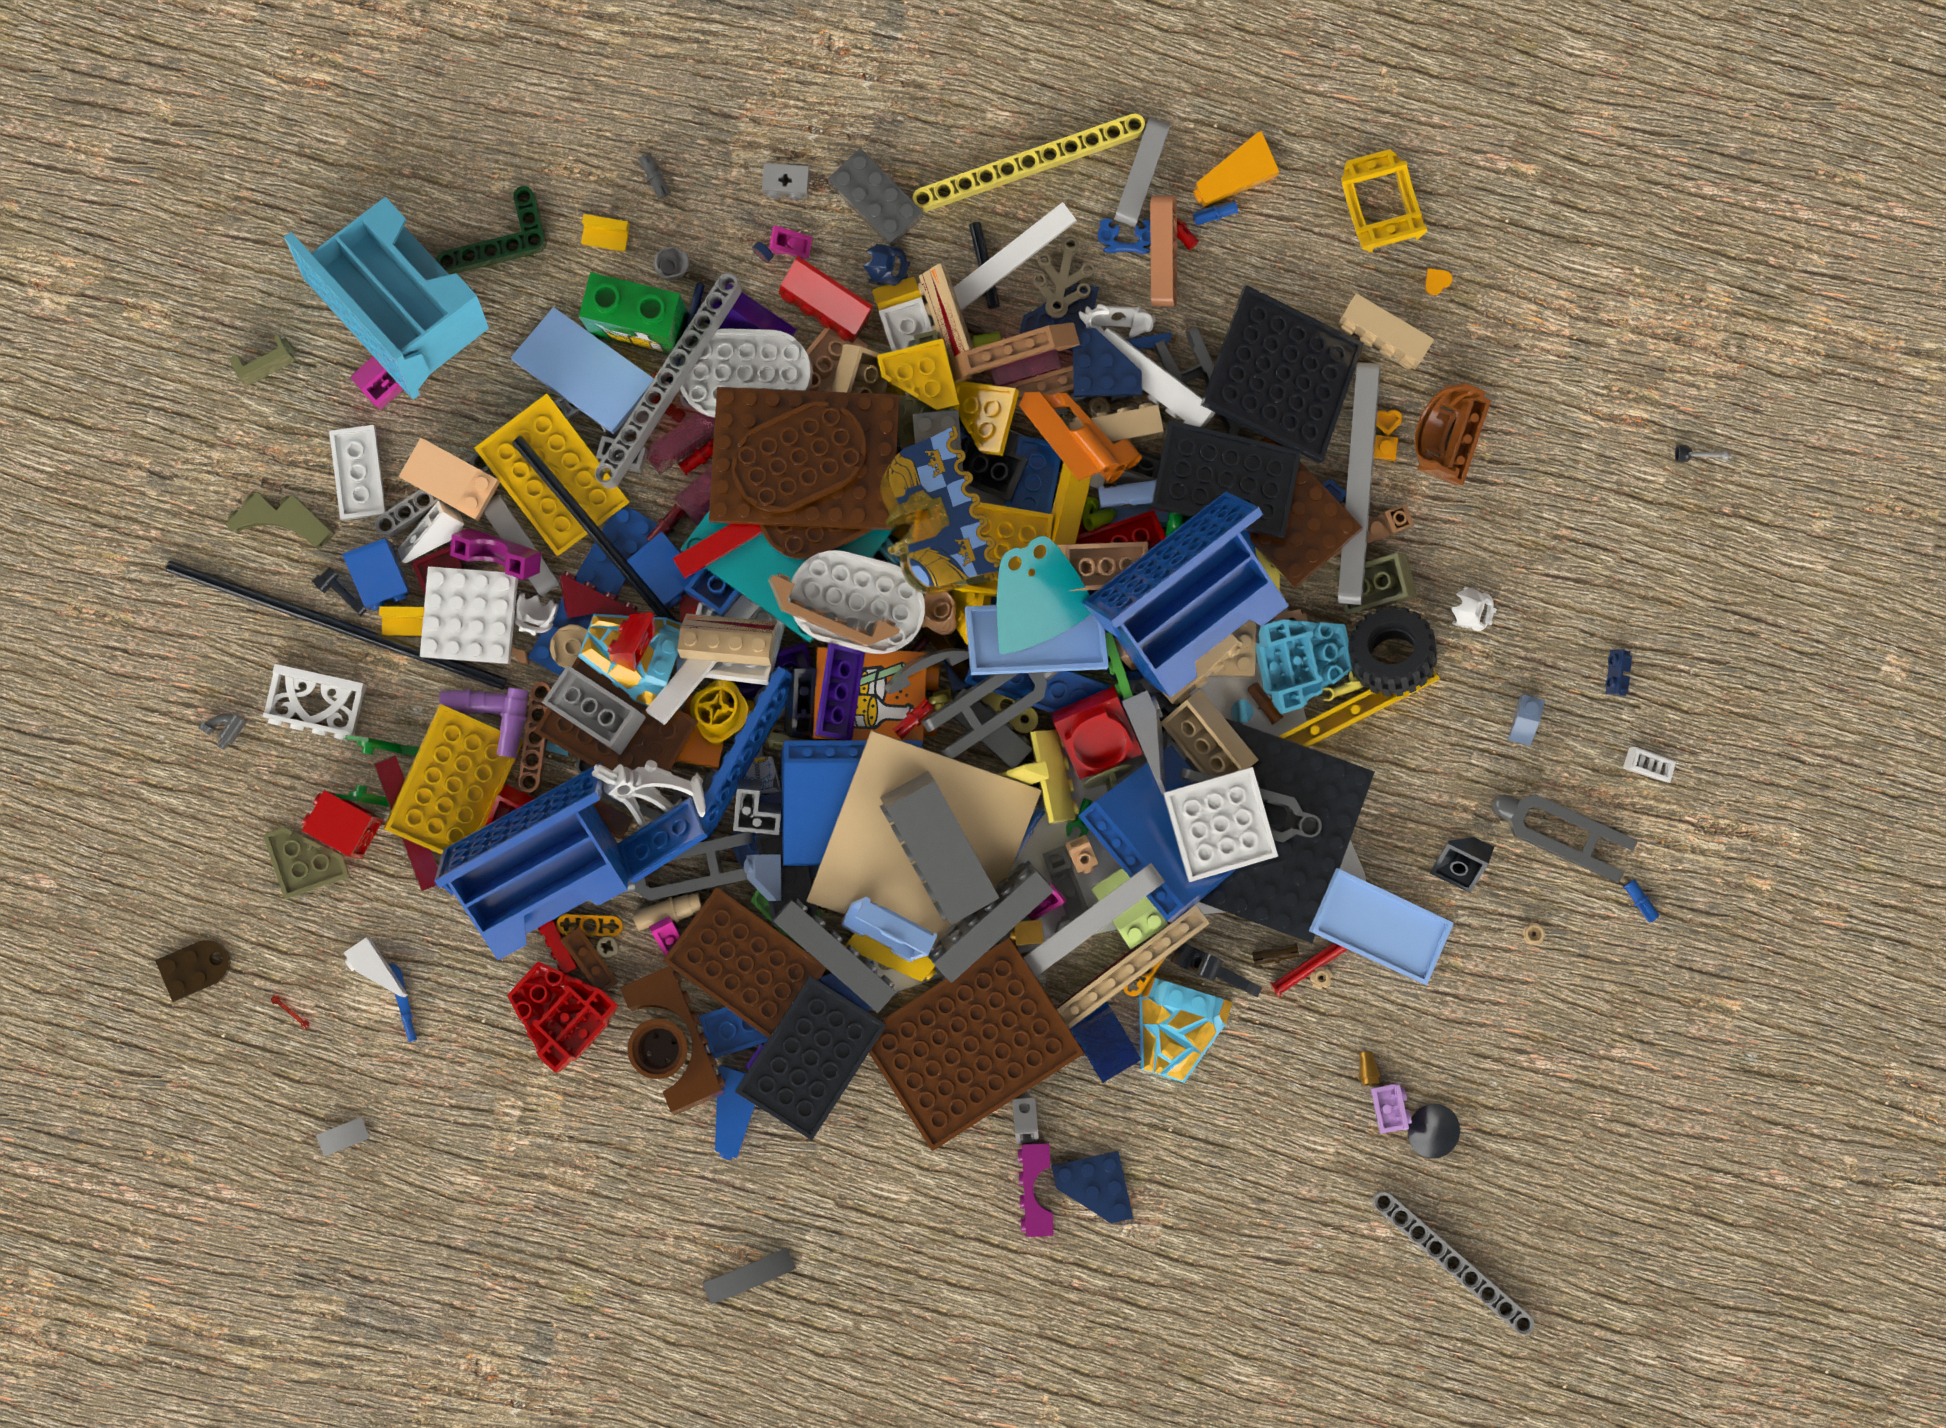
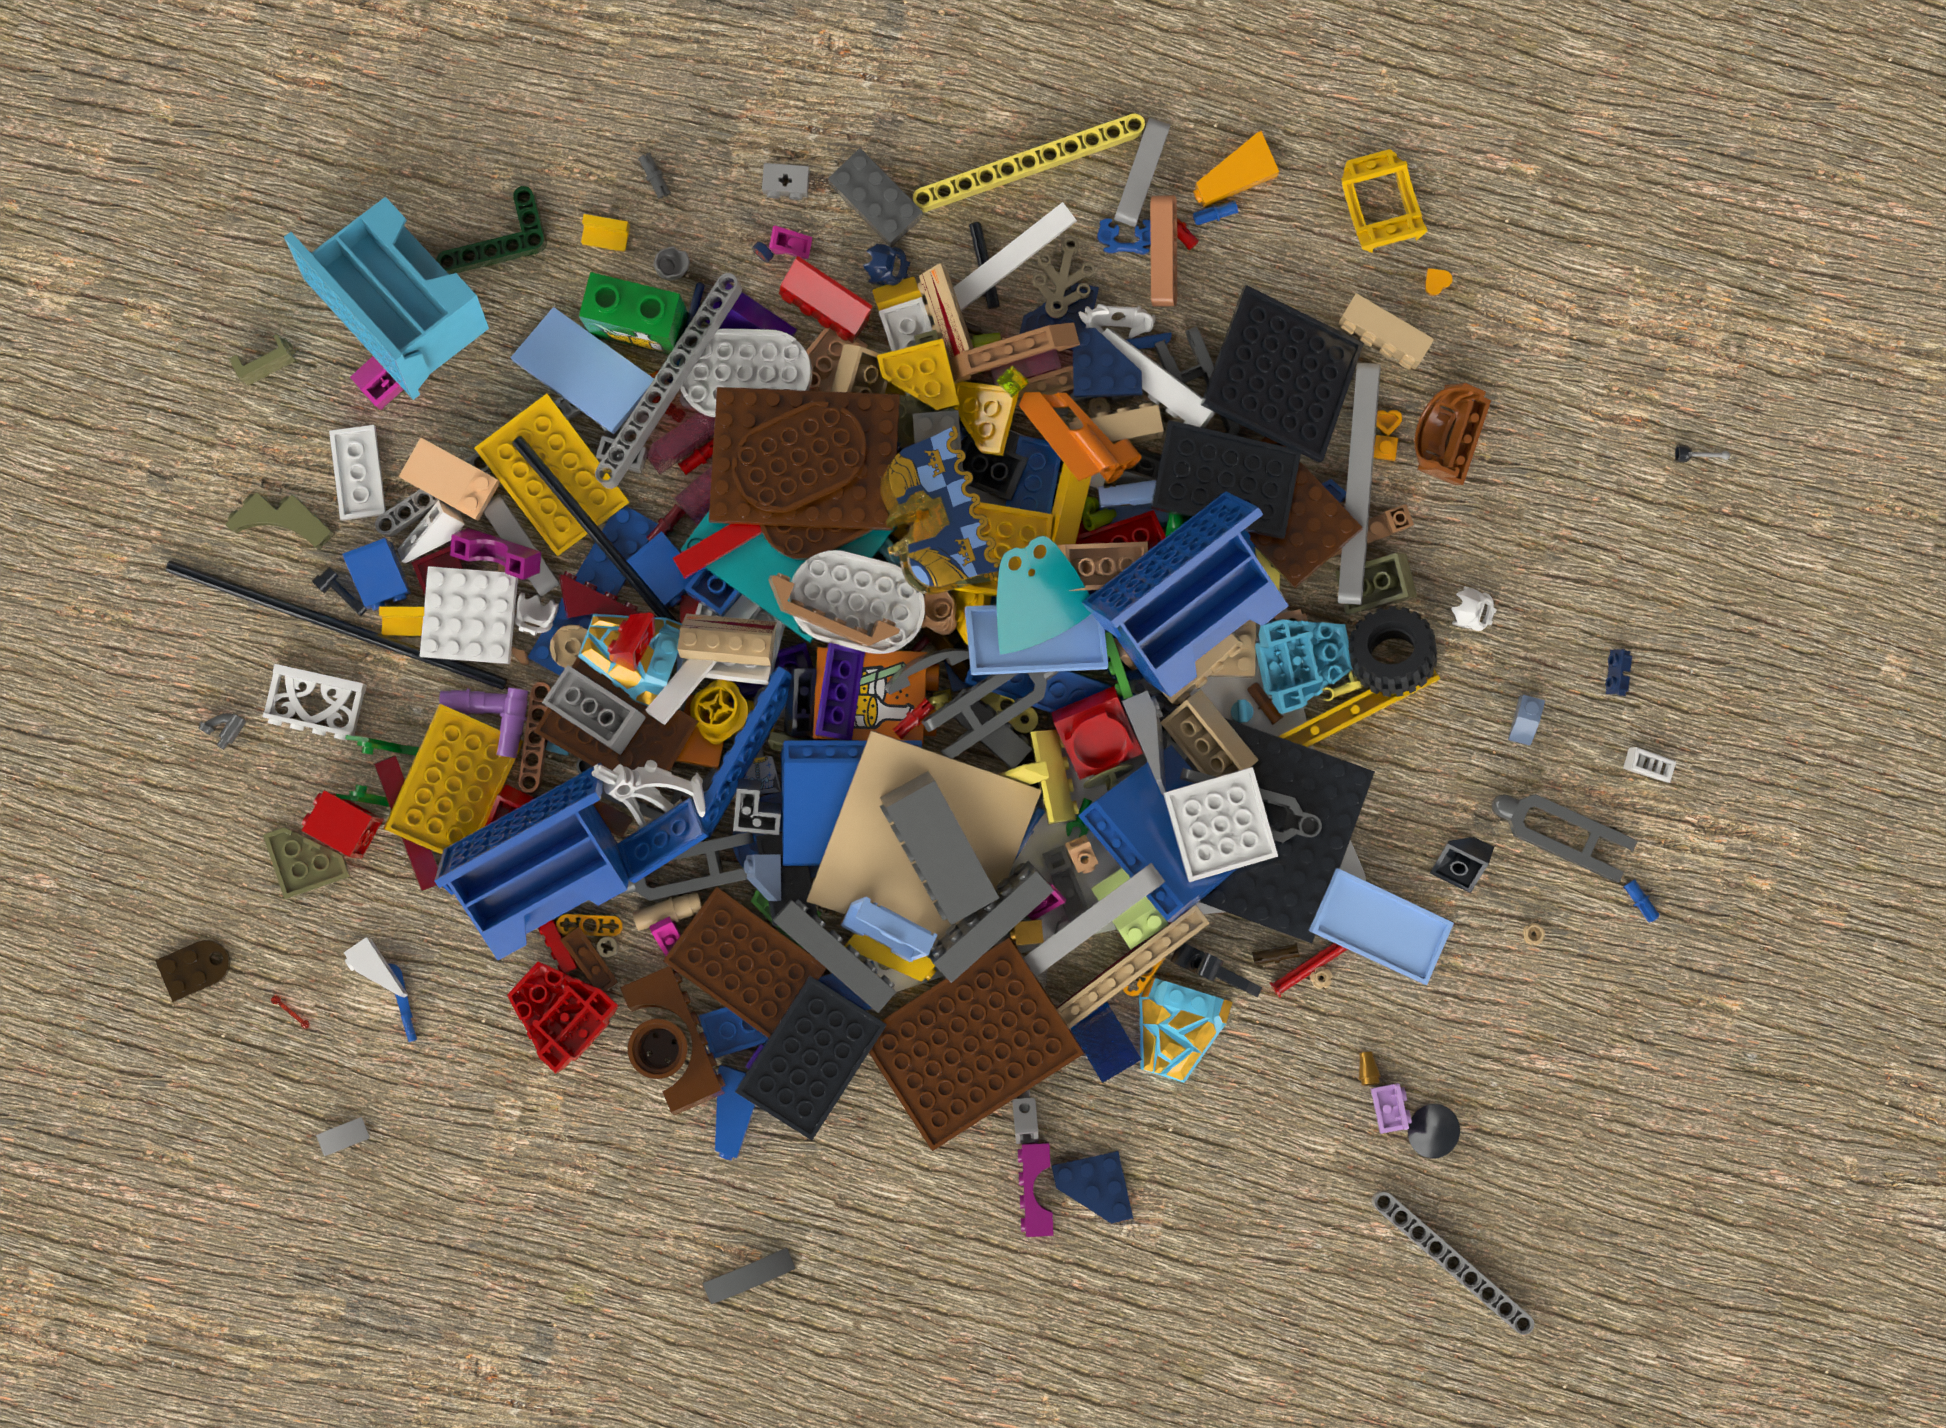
none -> clear neon green tile [996,366,1029,398]

